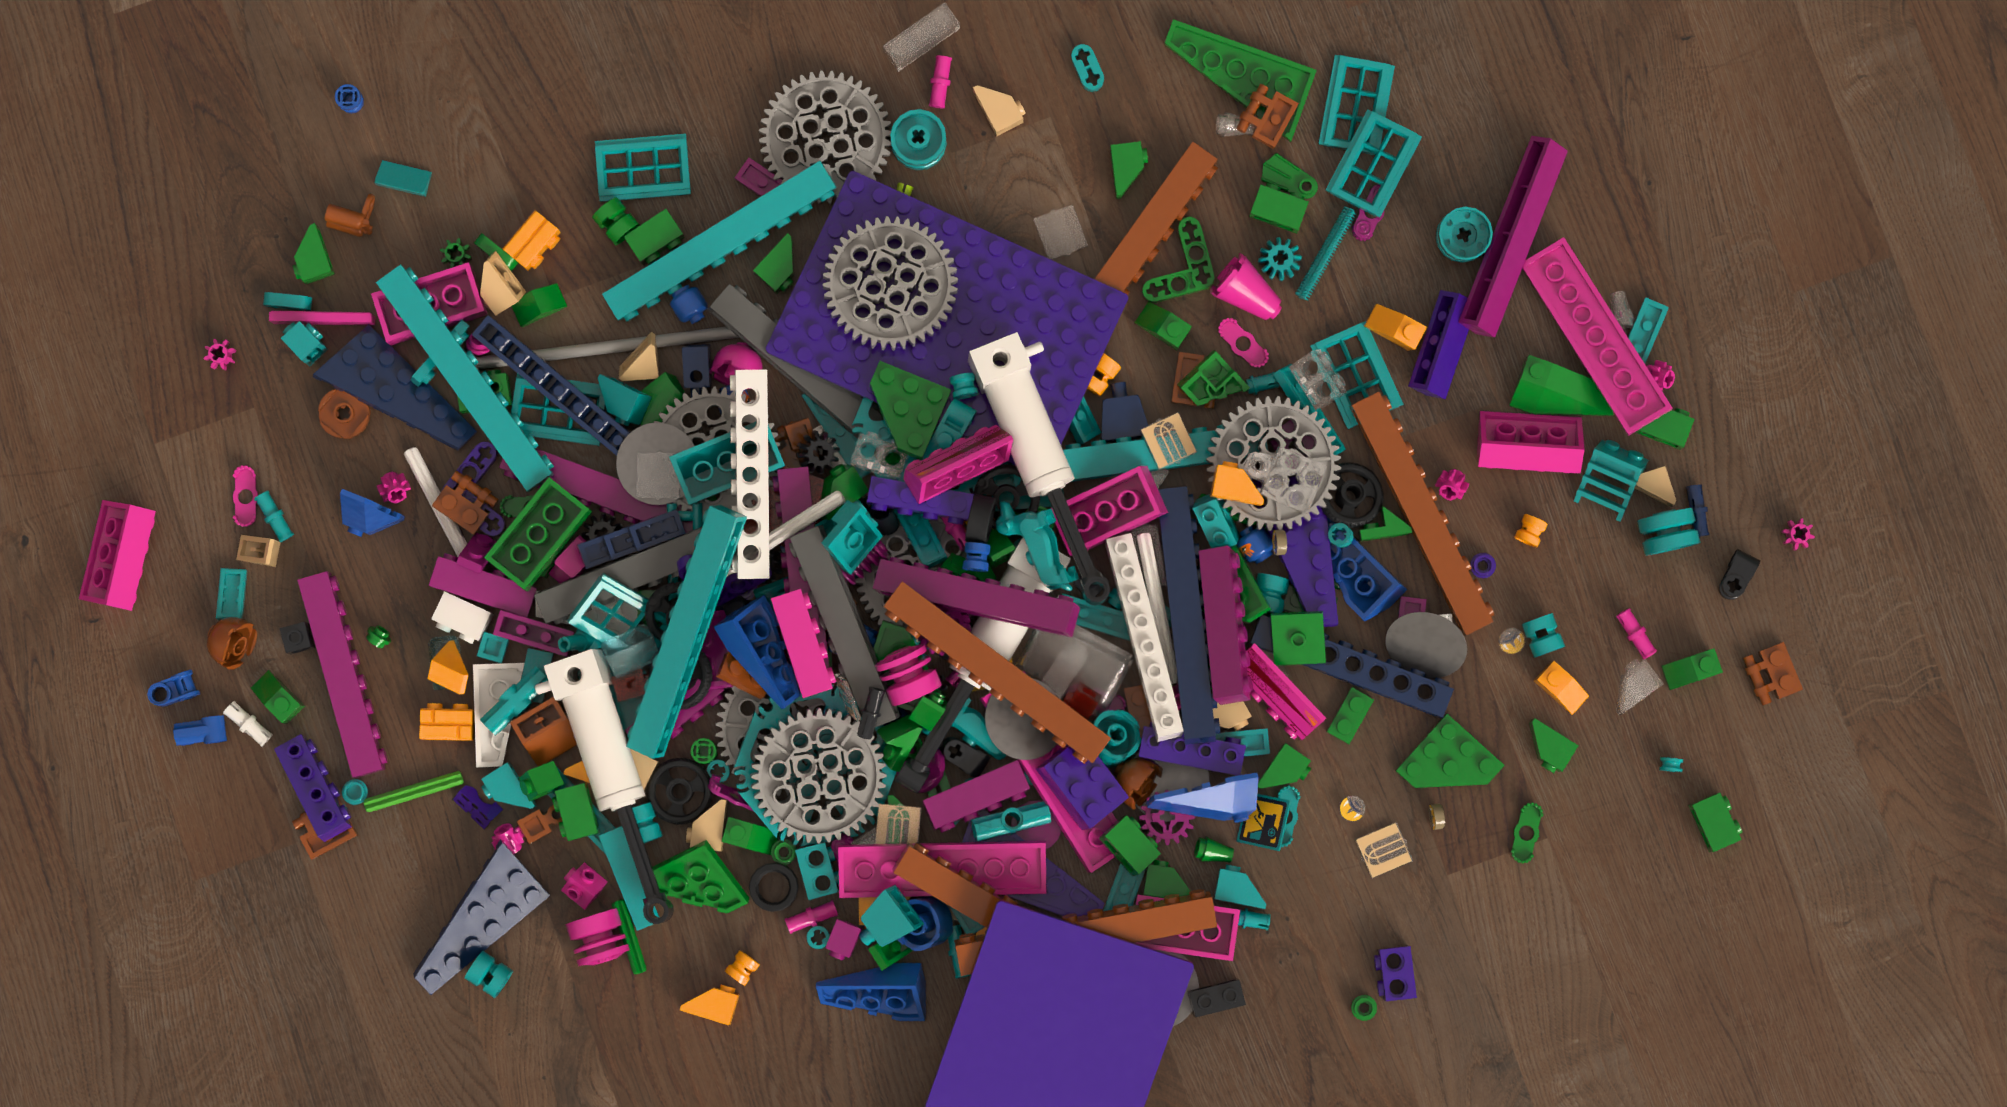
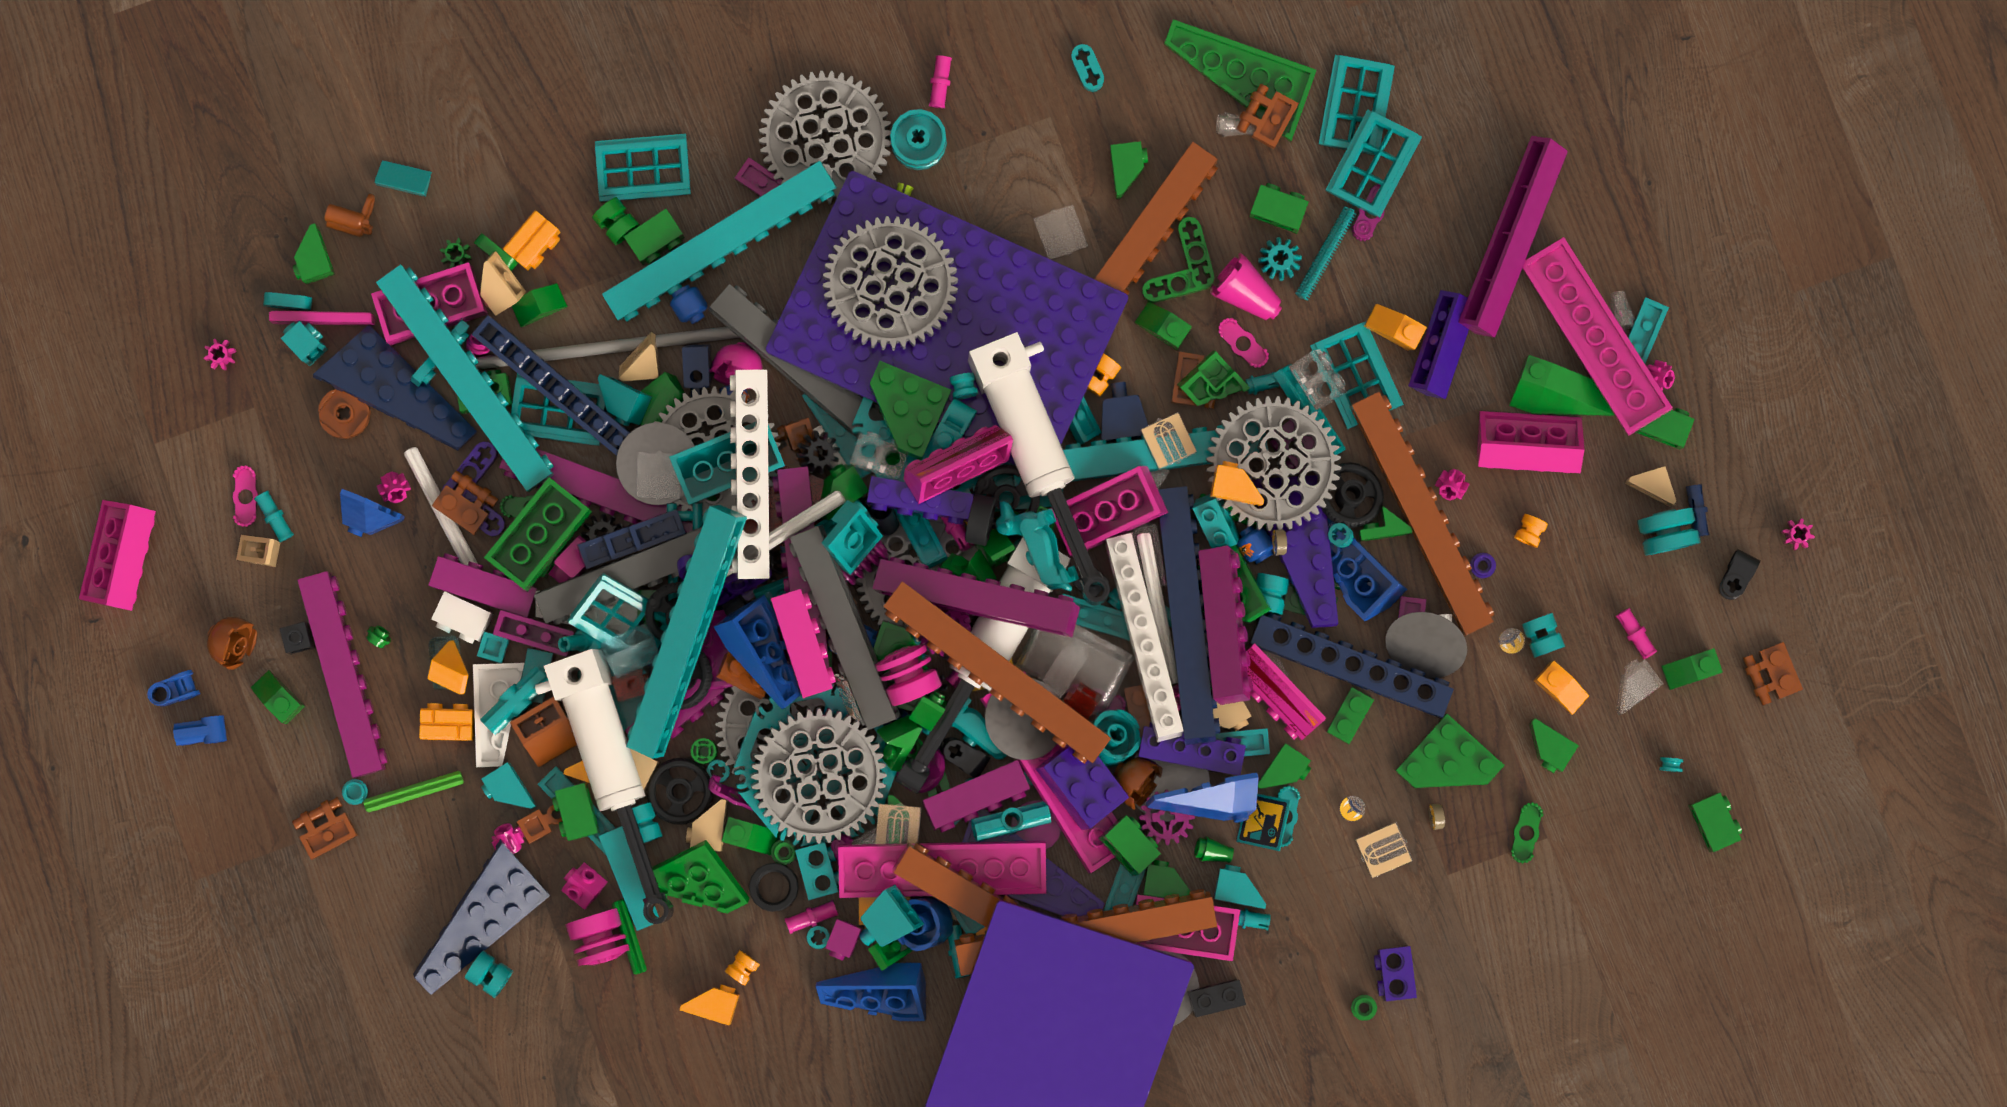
teal plate [216,568,247,620] -> none
white pin [223,701,273,747] -> none
dark purple brick [274,734,352,842] -> none
blue wheel [335,84,364,114] -> none
dark purple piece [453,785,503,829] -> none
magenta plate [456,533,497,574] -> none
green brick [519,761,564,802] -> none
green slope [753,233,794,294] -> none
black axle [857,687,885,739] -> none
clear brick [883,2,960,72] -> none
blue wheel [962,542,991,572] -> none
tan slope [973,85,1026,137] -> none
clear plate [1243,446,1327,514] -> none
green piece [1261,153,1318,199] -> none
green plate [1271,611,1326,665] -> none
teal wheel [1435,206,1493,263] -> none
teal plate [1574,440,1649,522] -> none

